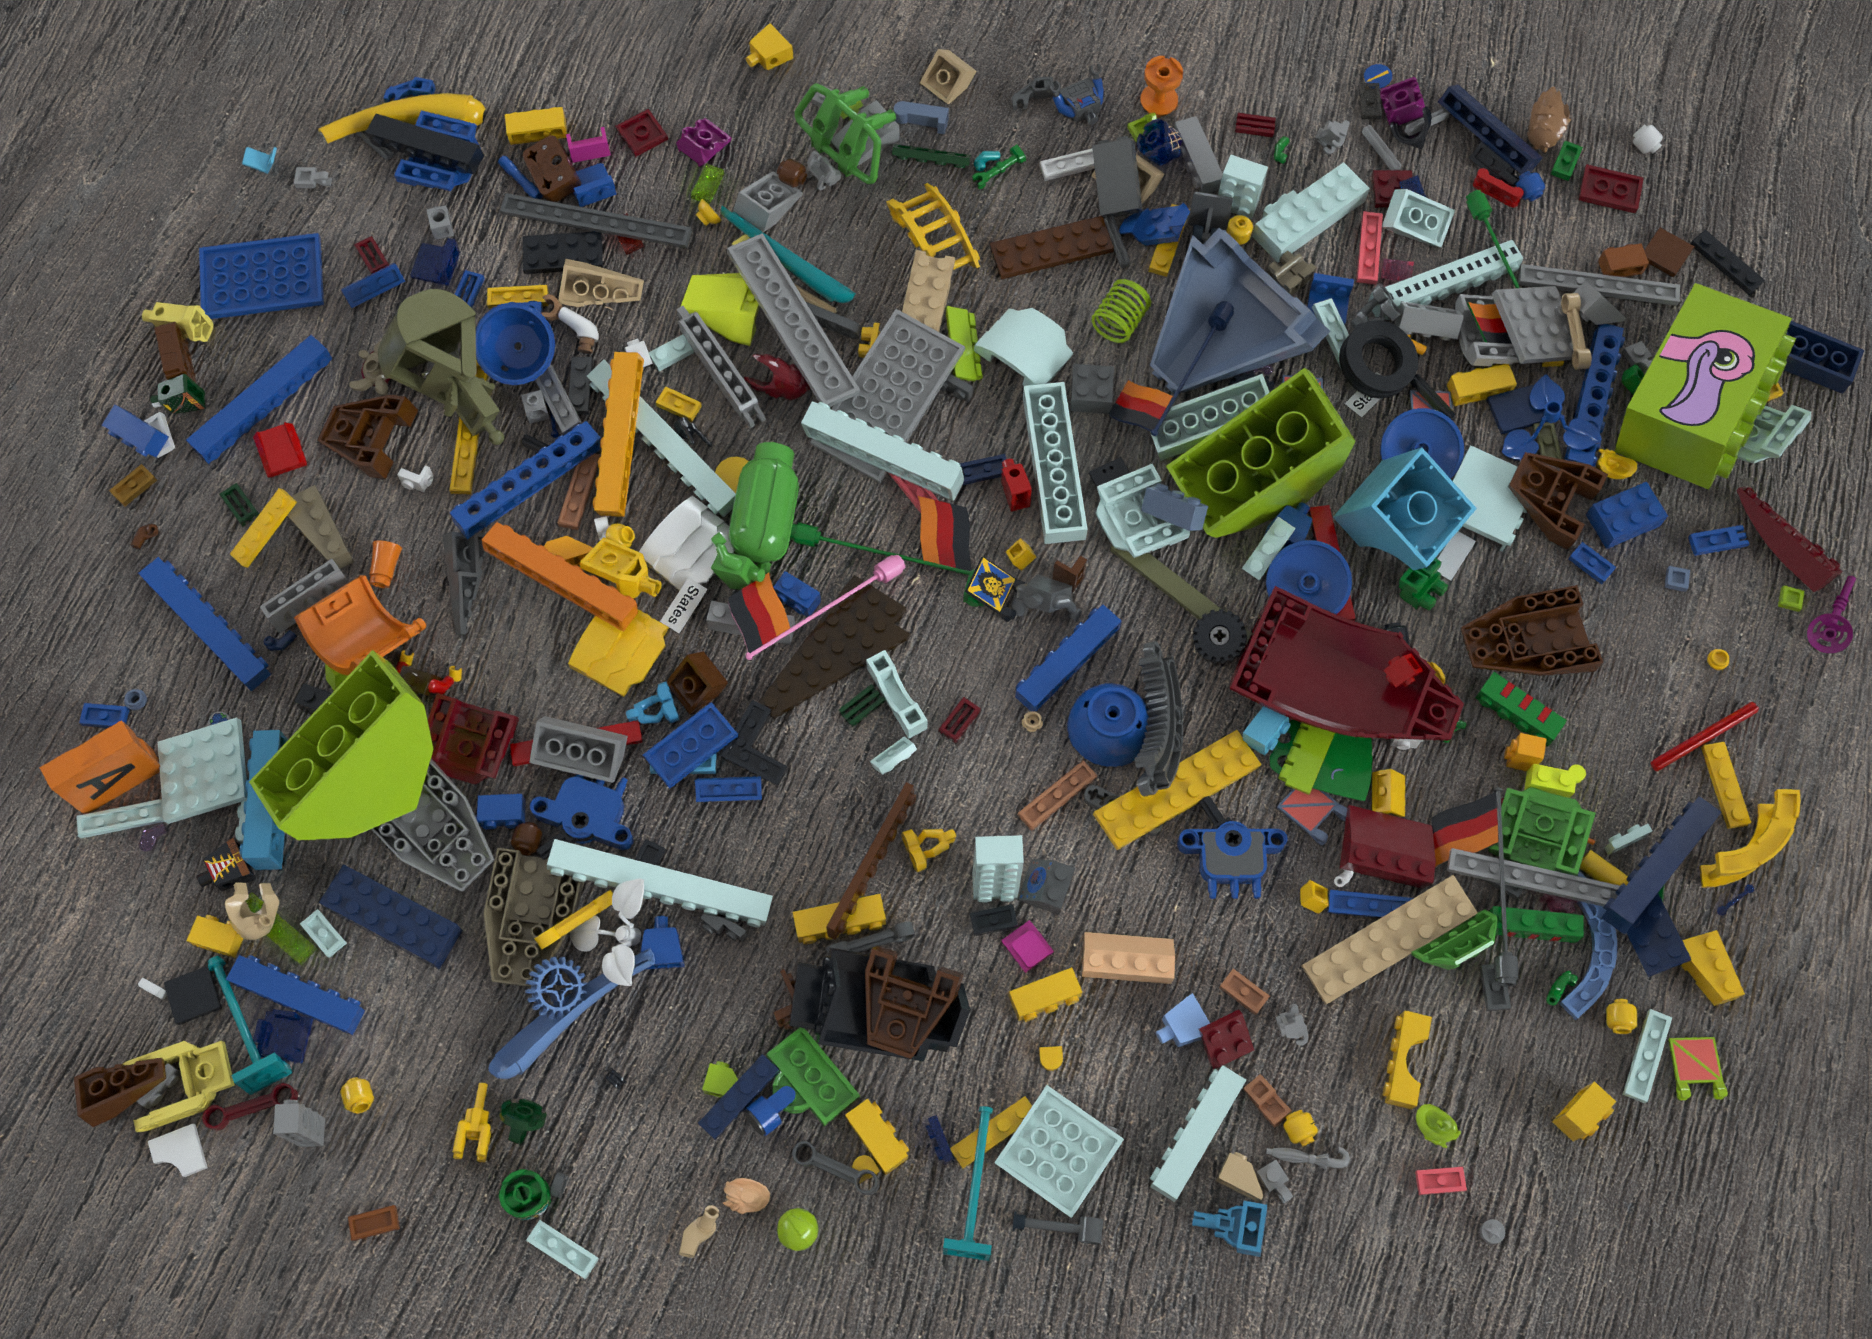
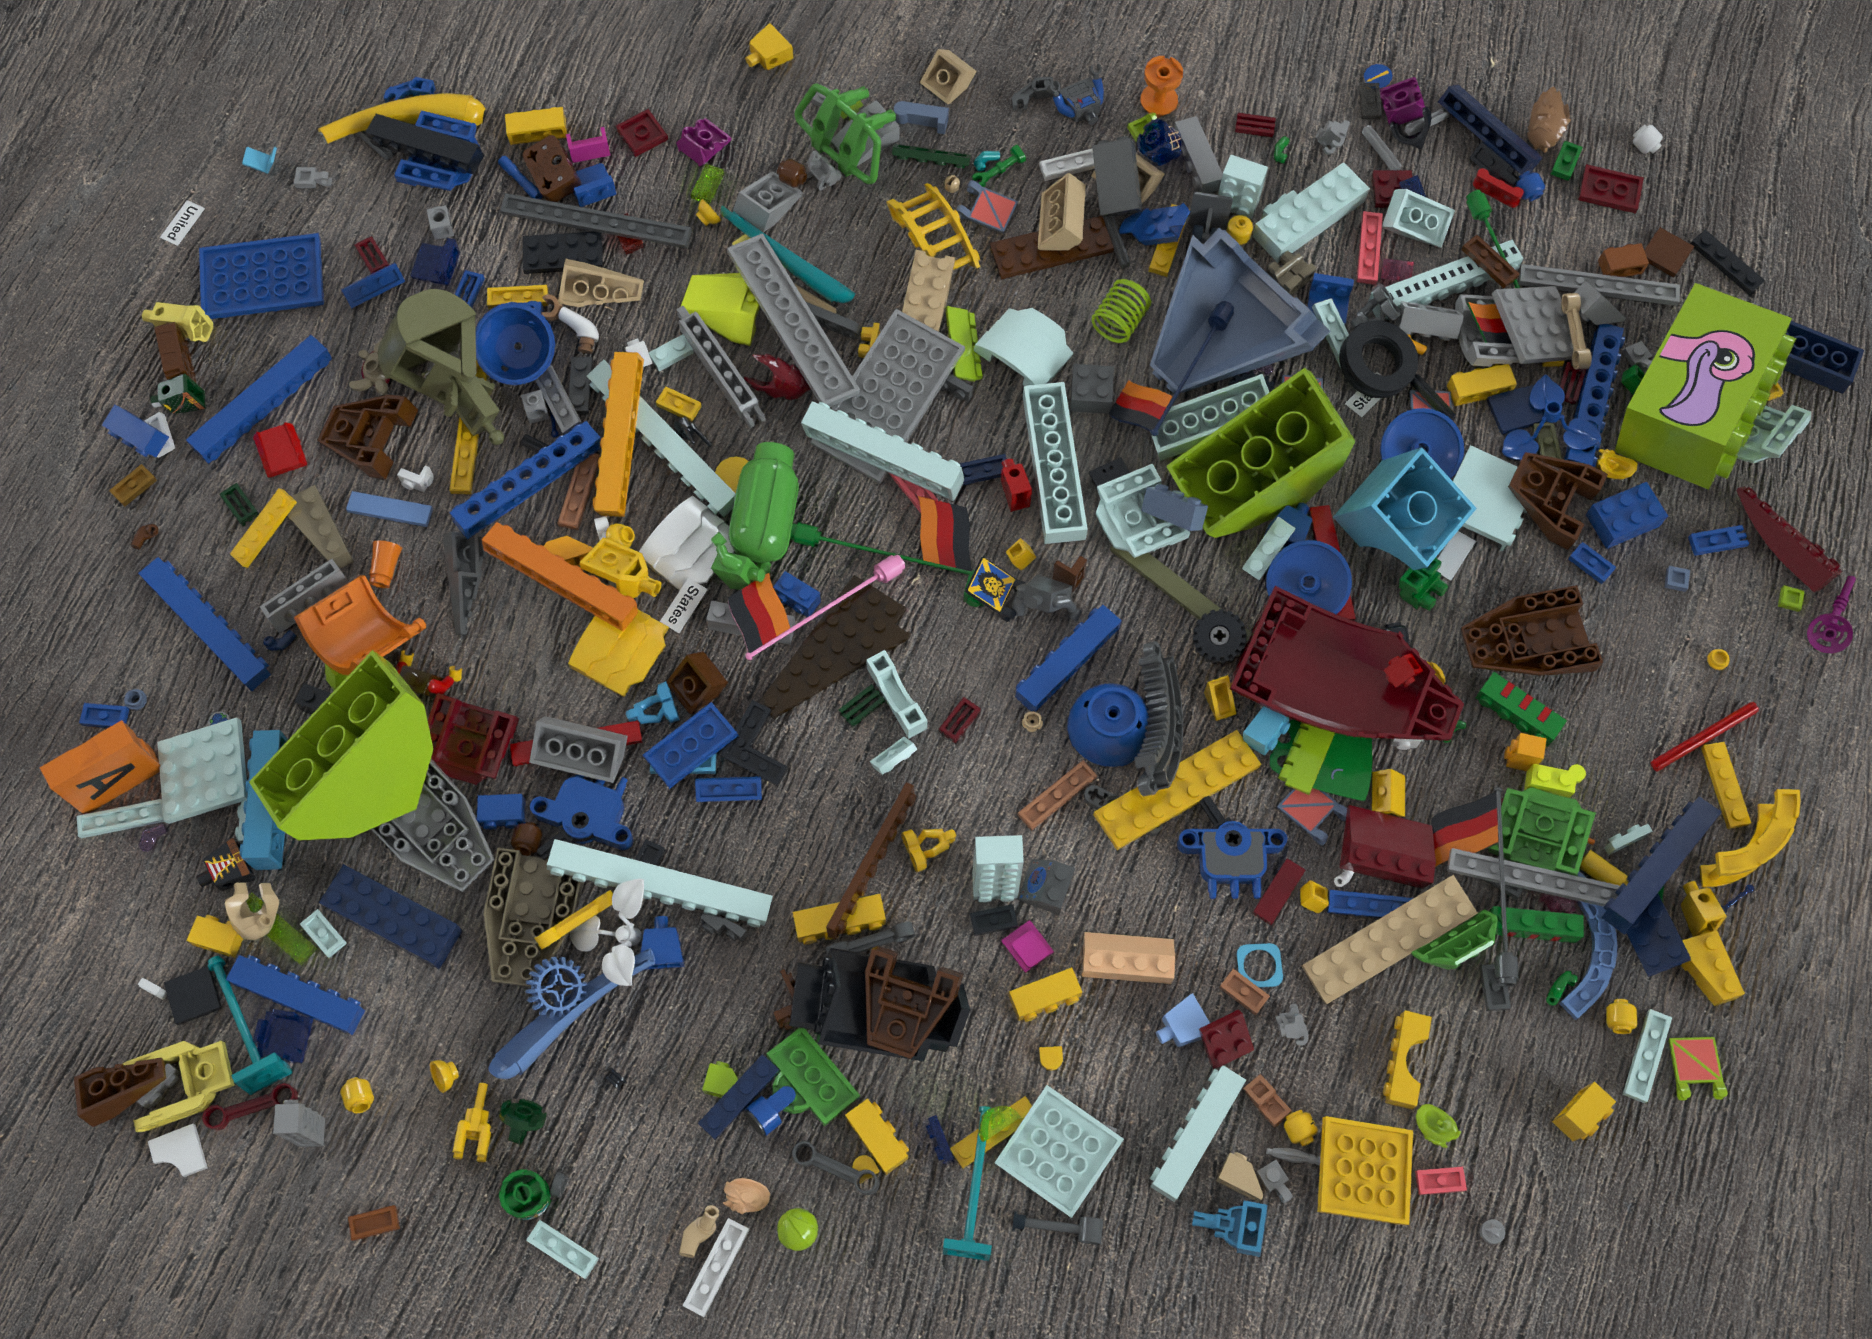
none -> white sticker [160,200,205,246]
none -> medium blue tile [346,491,433,527]
none -> yellow piece [430,1060,459,1093]
none -> white plate [683,1218,749,1317]
none -> tan hinge [944,175,960,193]
none -> flag [956,180,1018,234]
none -> clear neon green plate [978,1106,1021,1142]
none -> tan slope [1038,173,1086,251]
none -> yellow slope [1204,675,1236,721]
none -> medium azure piece [1237,943,1283,987]
none -> dark red tile [1252,858,1306,925]
none -> yellow plate [1317,1116,1413,1226]
none -> reddish brown plate [1461,235,1520,289]
none -> dark red tile [1559,362,1586,405]
none -> yellow torso [1681,881,1727,937]

